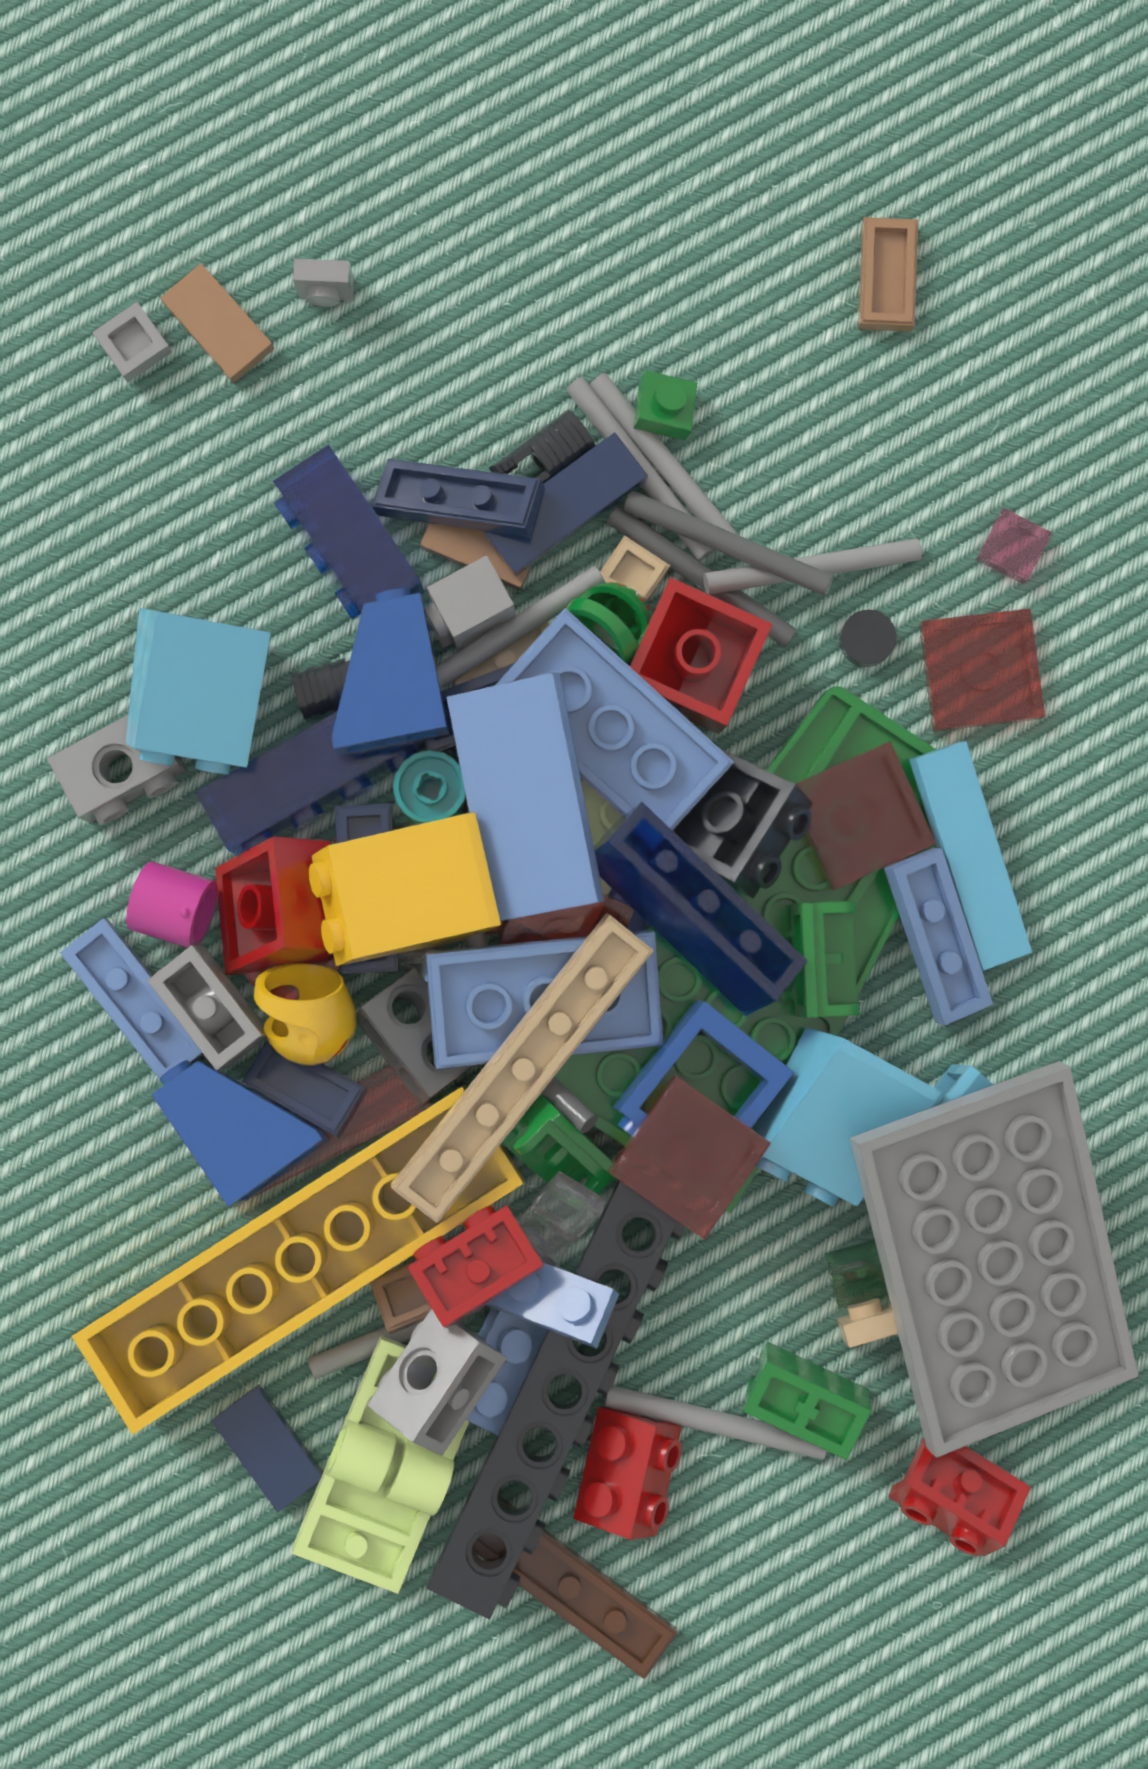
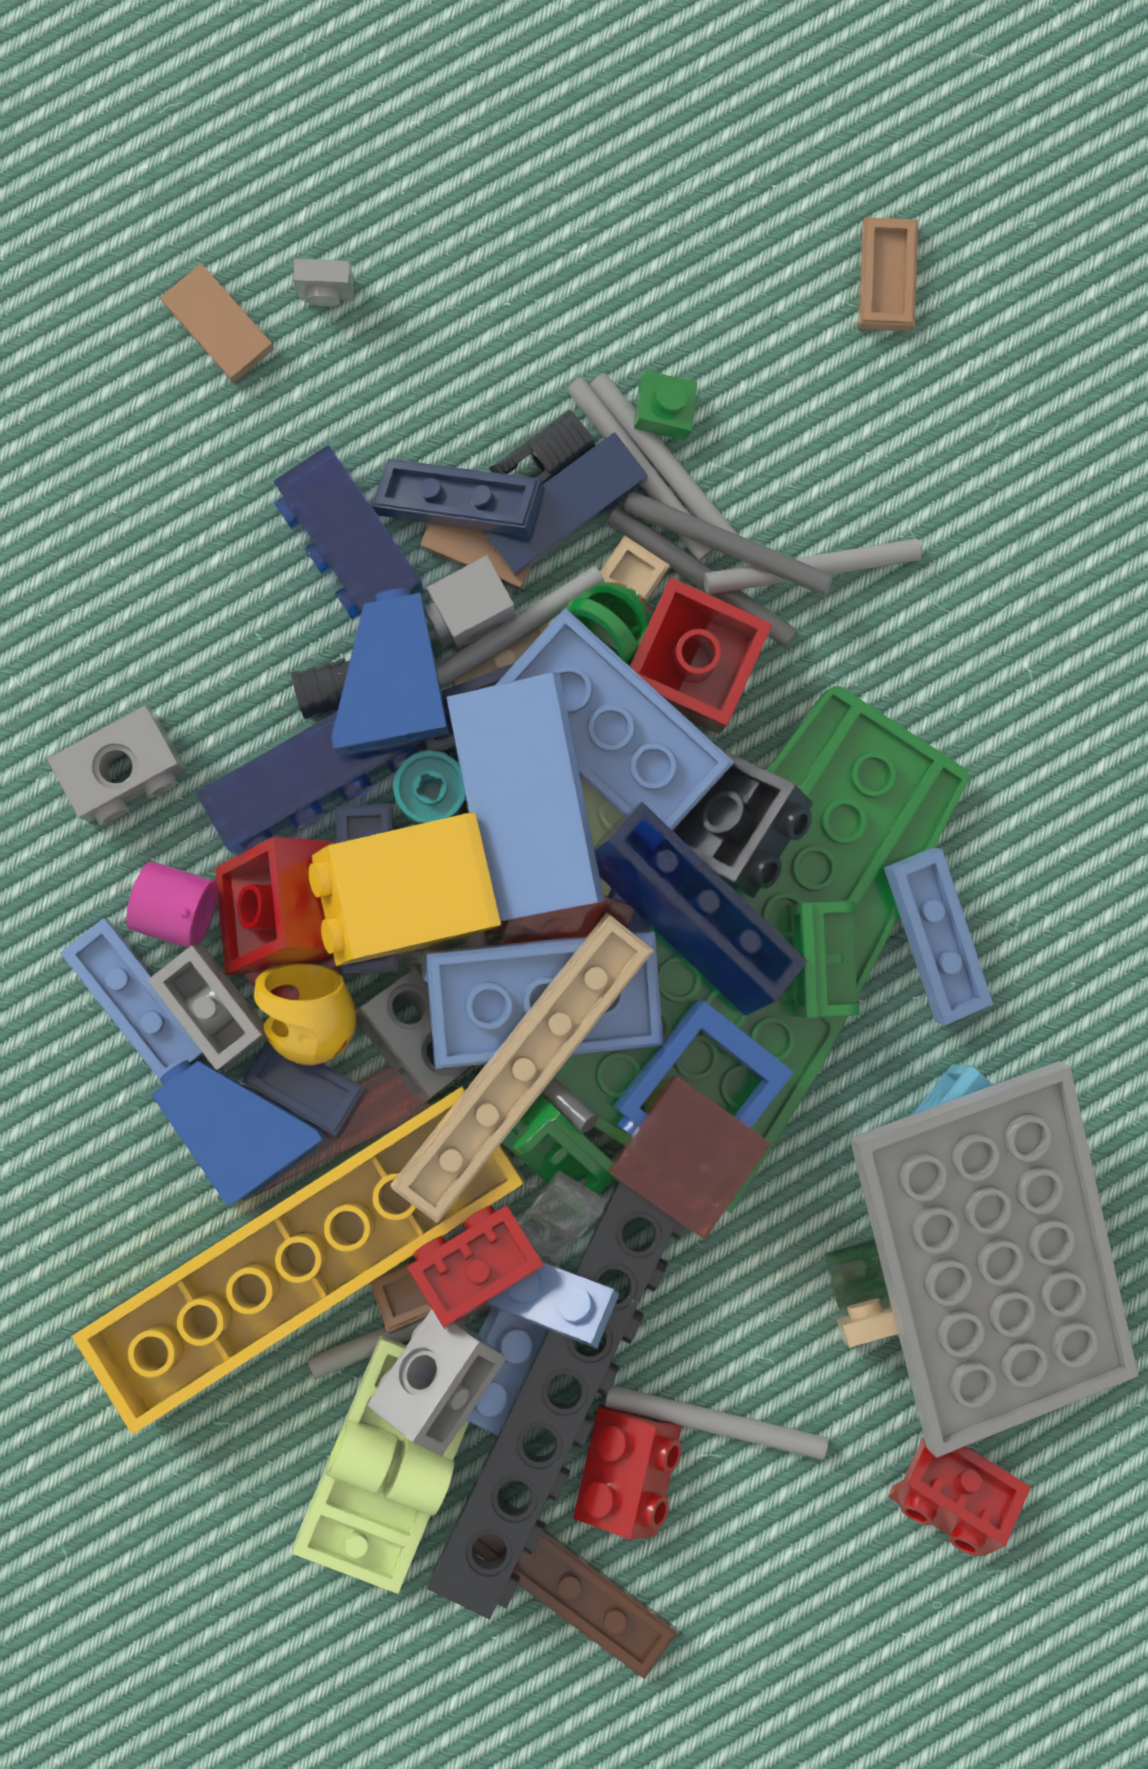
light grey plate [92,302,172,383] -> none
medium azure slope [125,608,271,775] -> none
dark blue tile [211,1384,323,1512] -> none
green hinge [743,1341,872,1460] -> none
medium azure slope [744,1027,941,1207] -> none
clear red tile [795,741,936,890] -> none
black tile [839,609,896,667] -> none
medium azure tile [909,741,1032,971] -> none
clear red tile [919,608,1045,732] -> none
clear pink tile [975,508,1052,584] -> none

